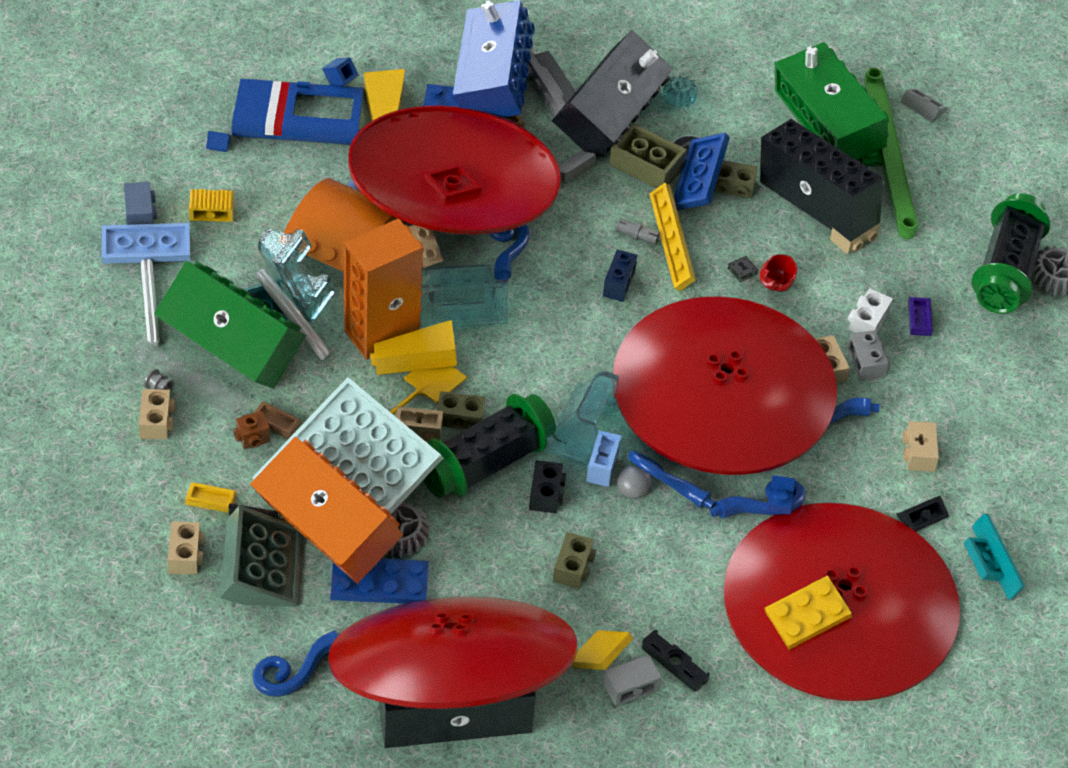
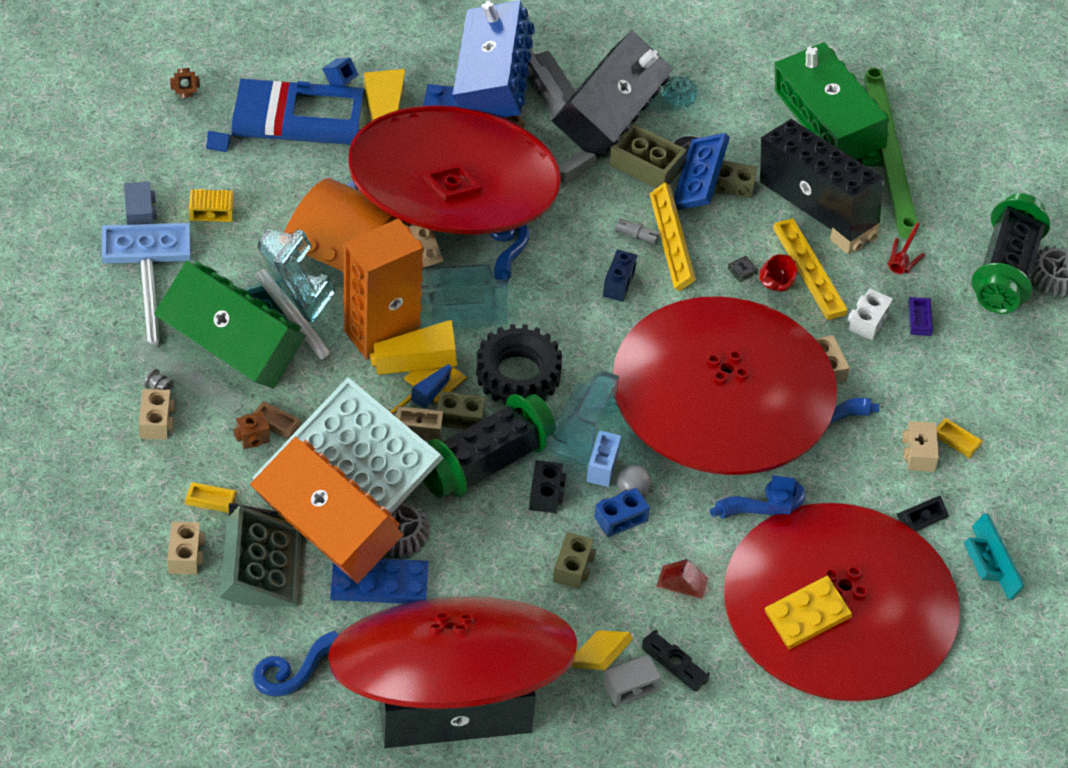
blue plant [628,450,716,509] -> none
light grey brick [848,330,890,381] -> none
light grey slope [901,88,947,122] -> none
none -> dark orange brick [170,68,200,98]
none -> blue slope [411,364,452,409]
none -> black tyre [476,324,562,406]
none -> blue brick [594,488,650,537]
none -> clear red slope [656,559,708,599]
none -> yellow plate [773,218,848,320]
none -> red plant [887,222,925,274]
none -> yellow tile [936,418,983,459]

